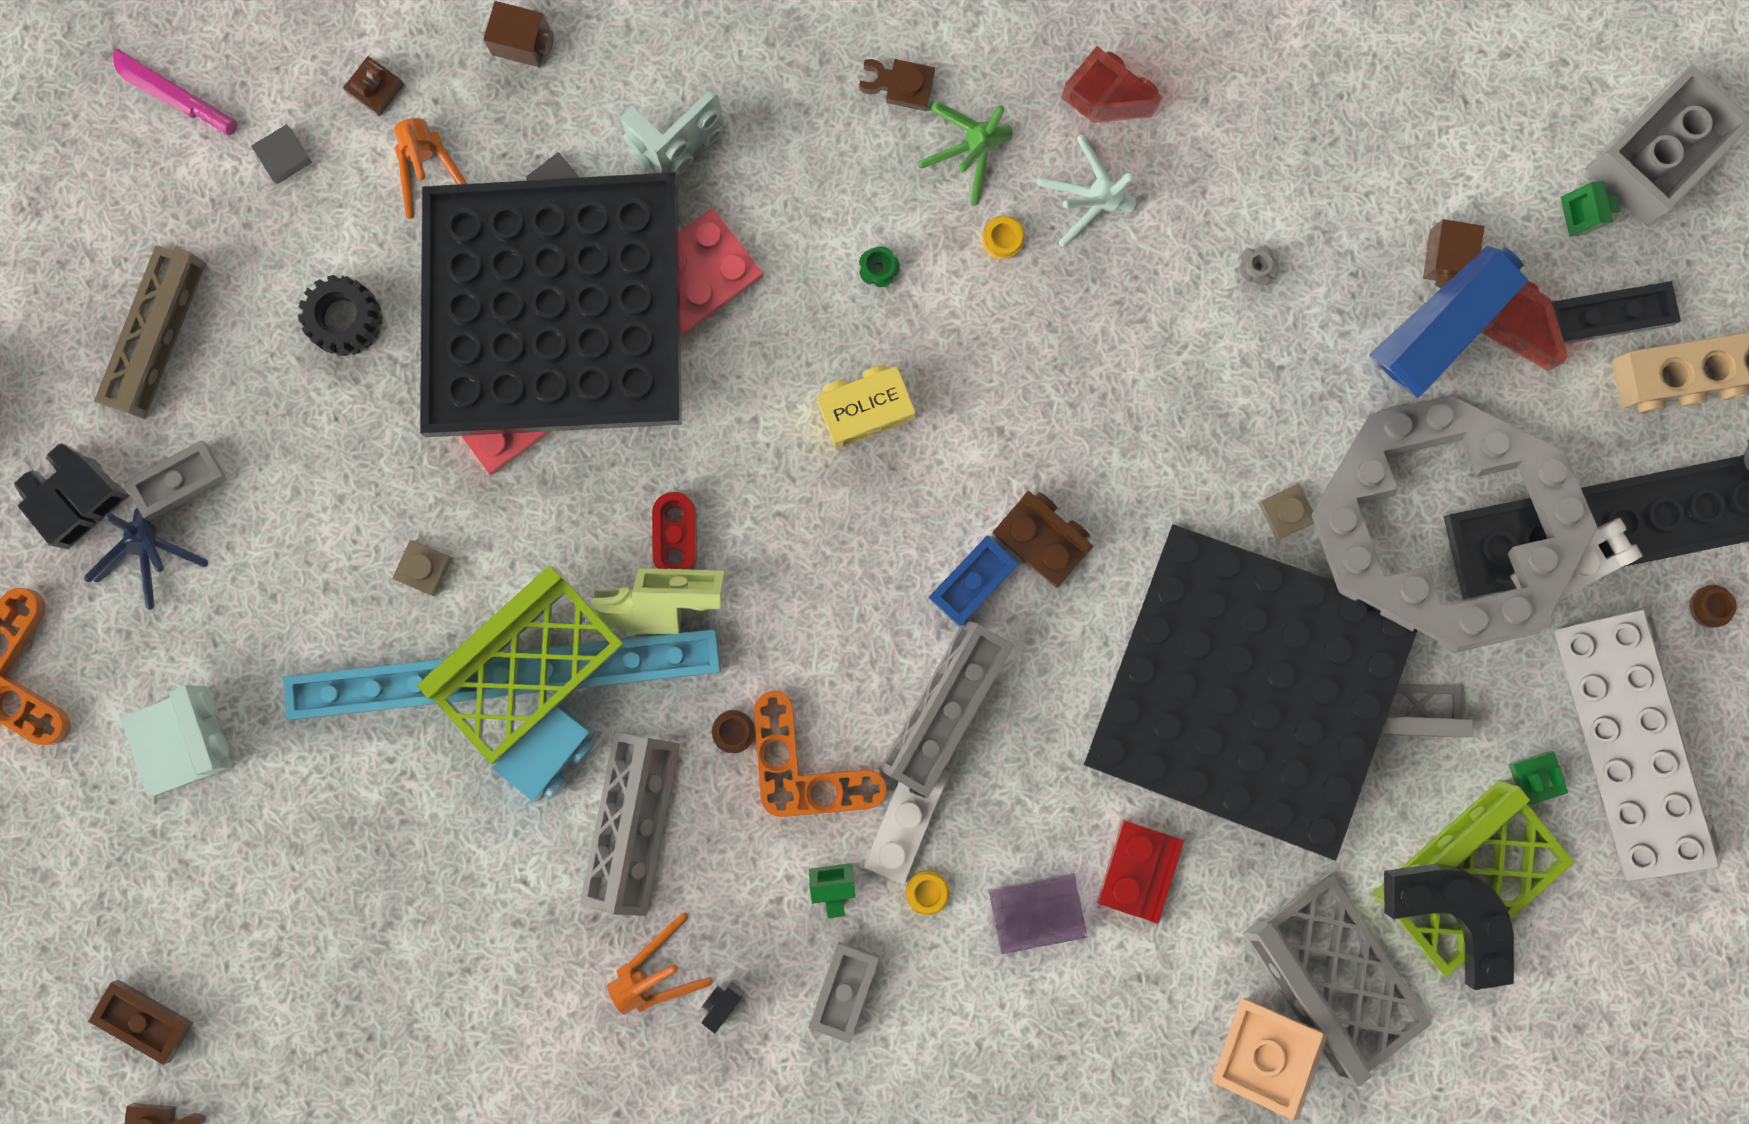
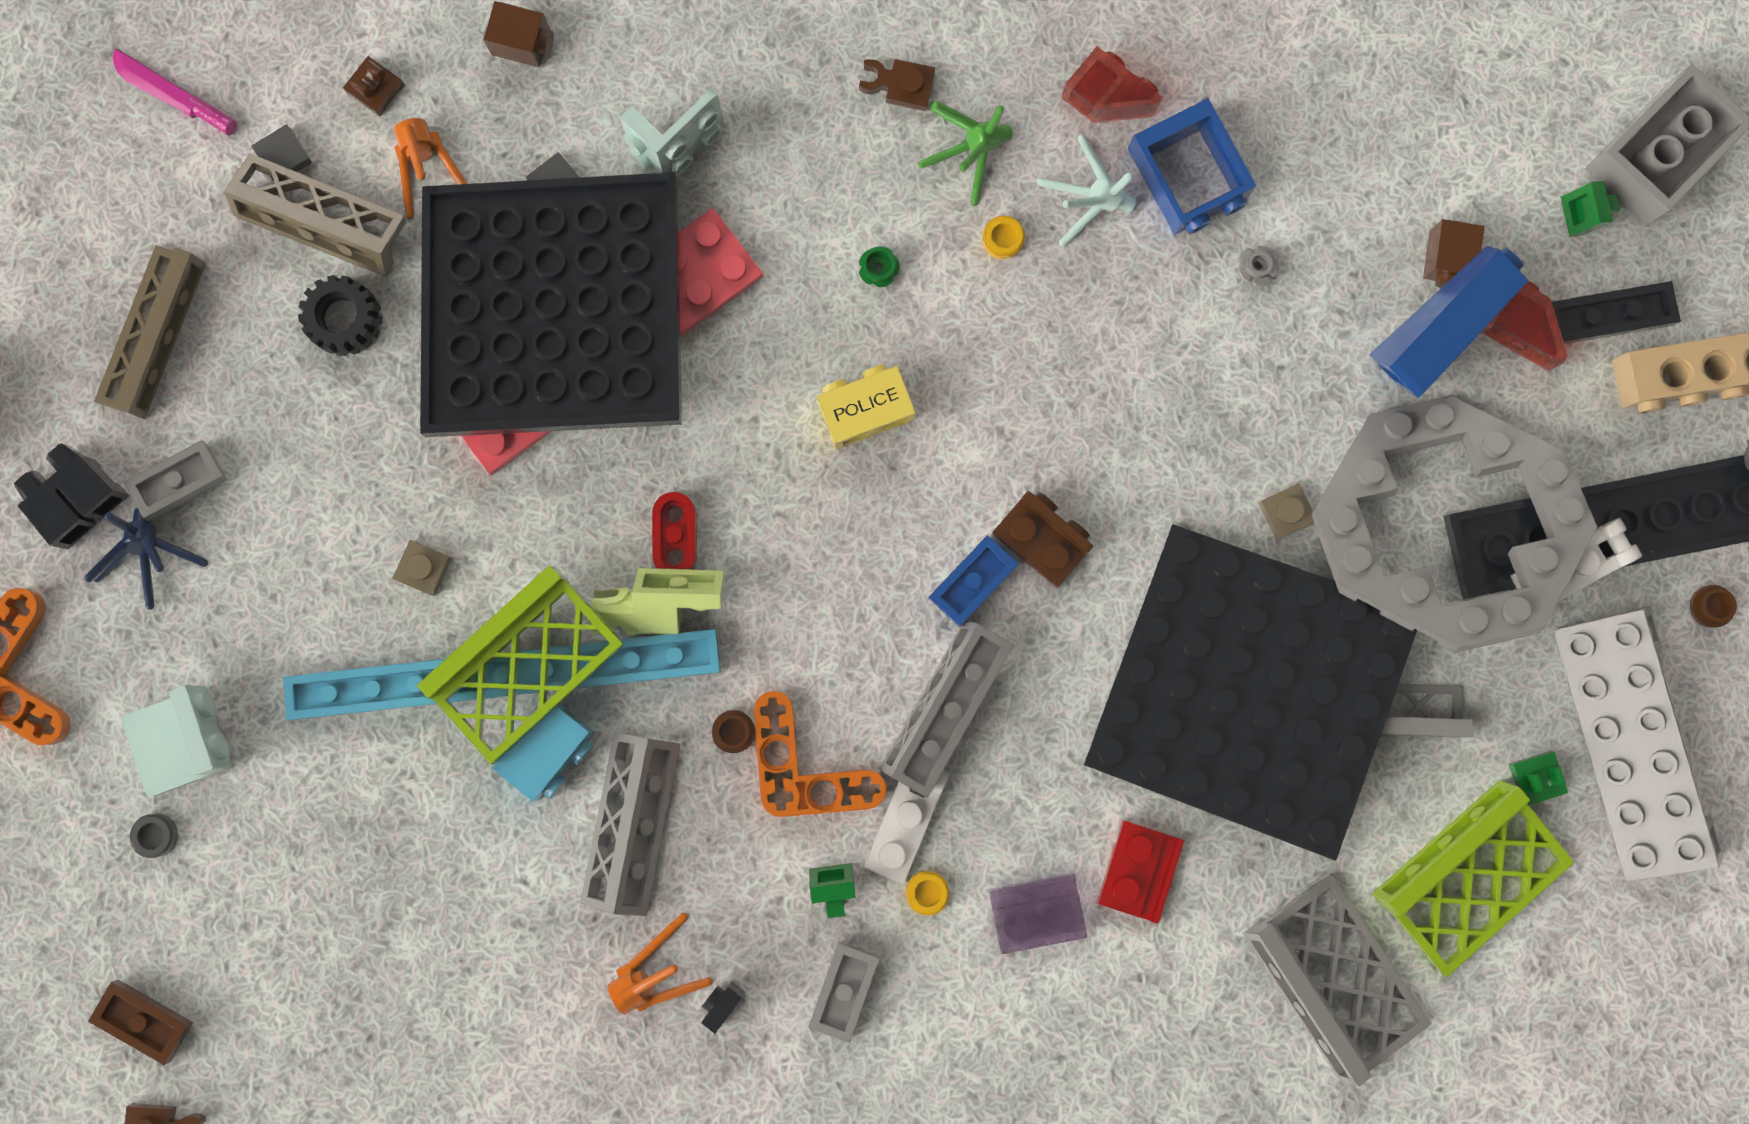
light nougat plate [1212,998,1328,1121] -> none
black plate [1384,864,1514,990] -> none
none -> dark grey tile [130,814,178,858]
none -> dark tan fence [224,153,406,277]
none -> blue window [1128,98,1256,235]

